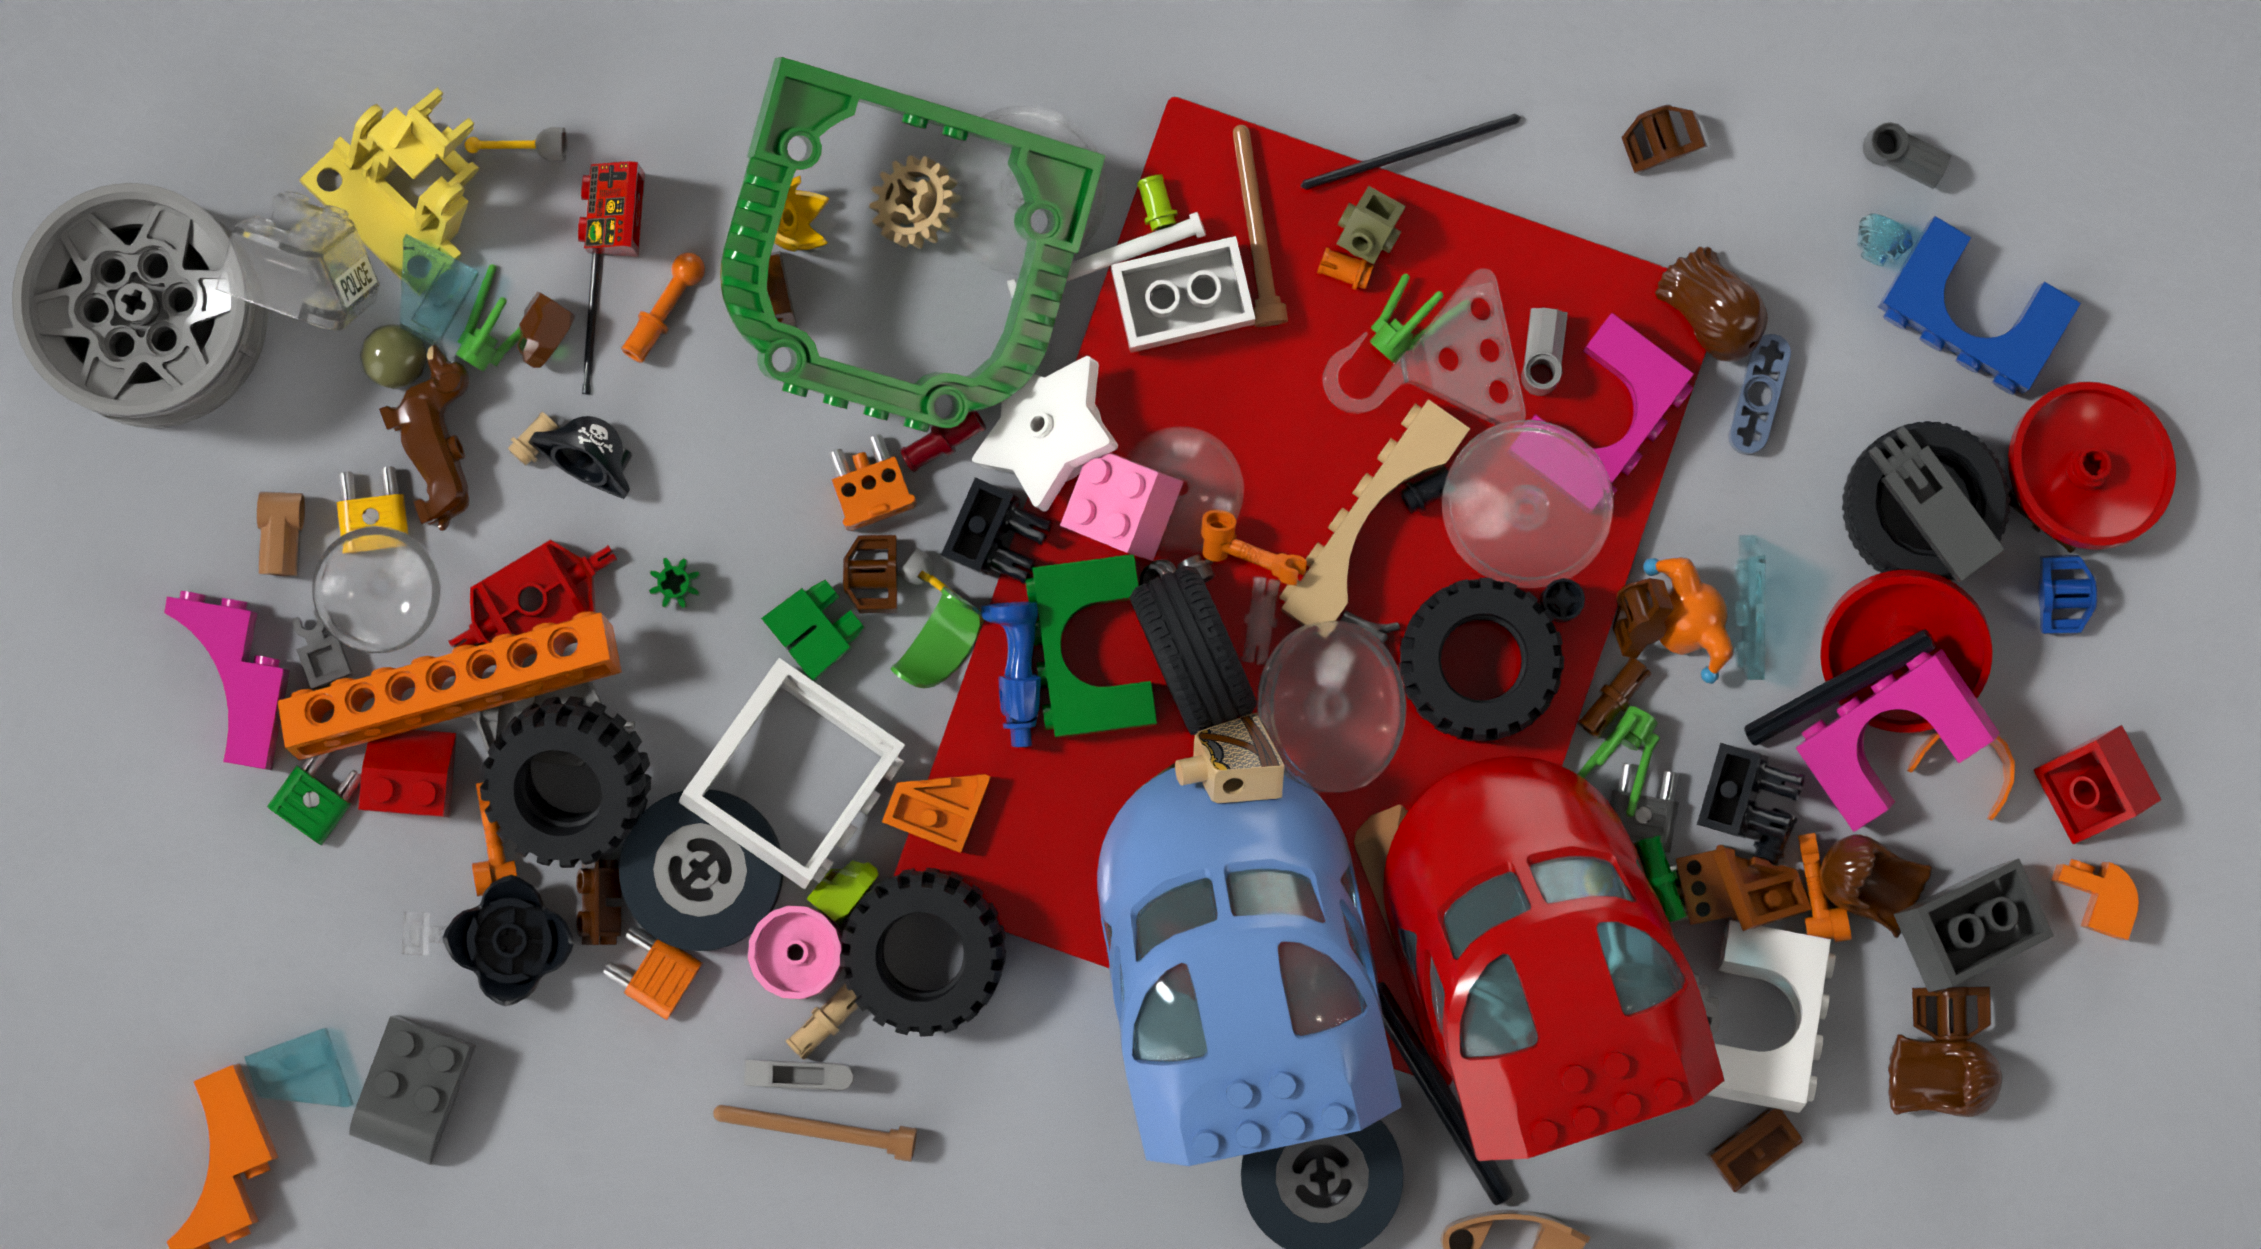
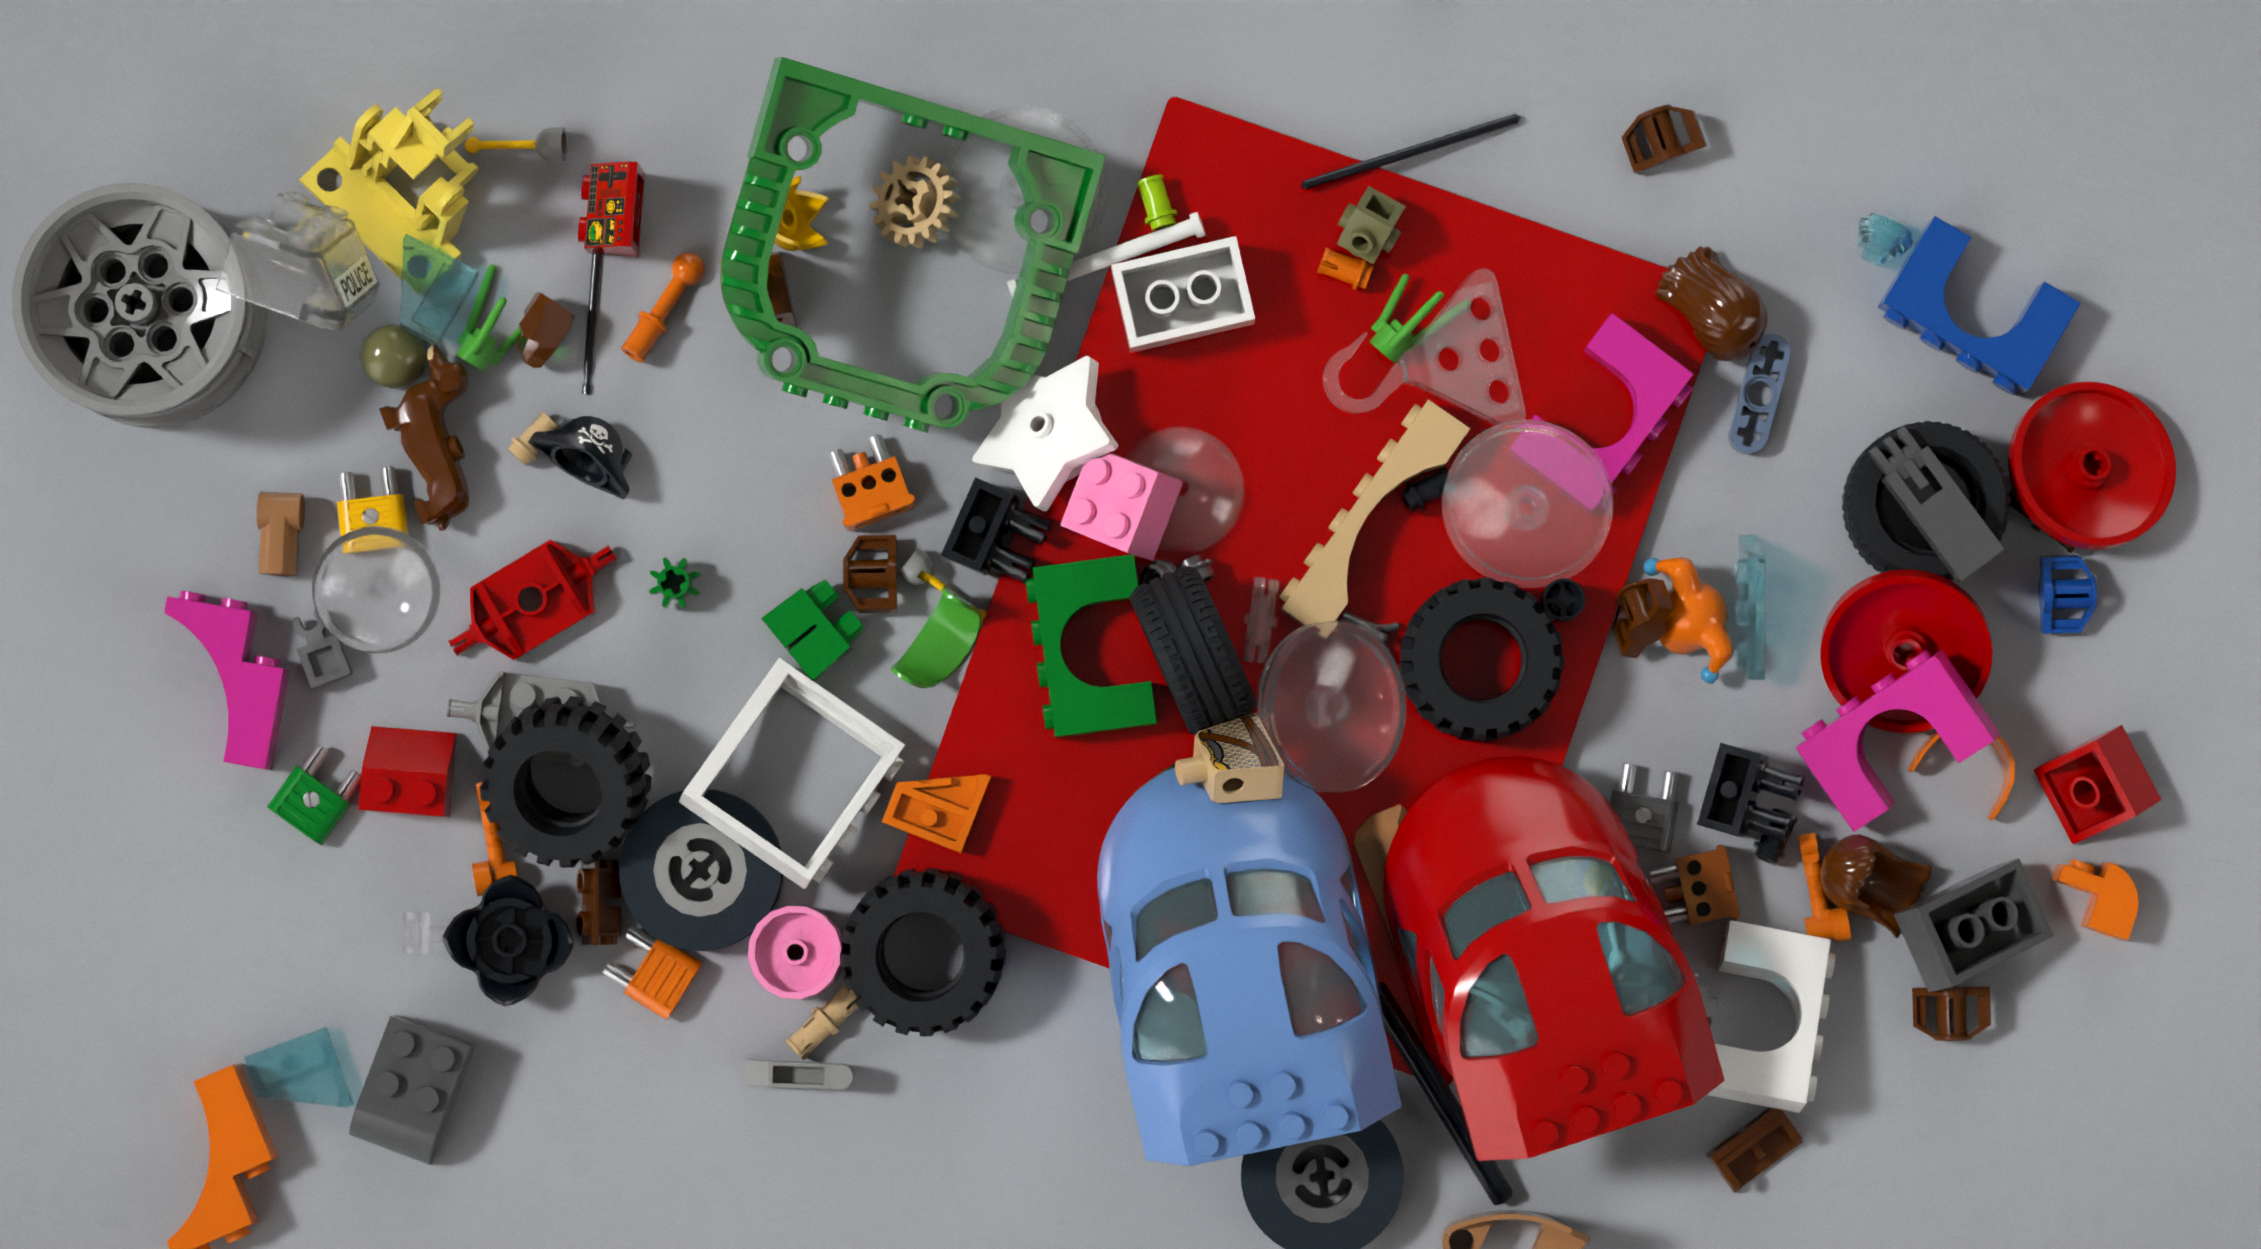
orange brick [277,611,622,761] -> none
medium nougat piece [713,1105,917,1162] -> none
lime rock [807,860,879,925] -> none
dark red pin [900,411,986,472] -> none
blue piece [981,602,1041,747] -> none
orange brick [1201,510,1307,585] -> none
medium nougat piece [1233,125,1288,327] -> none
light grey piece [1521,308,1568,396] -> none
reddish brown pin [1577,658,1652,739] -> none
bright green plant [1577,706,1660,817] -> none
green pin [1634,835,1687,922] -> none
dark orange wing [1713,848,1812,931] -> none
black axle [1744,629,1936,746] -> none
dark grey piece [1863,122,1951,189] -> none
reddish brown piece [1888,1034,2002,1117] -> none

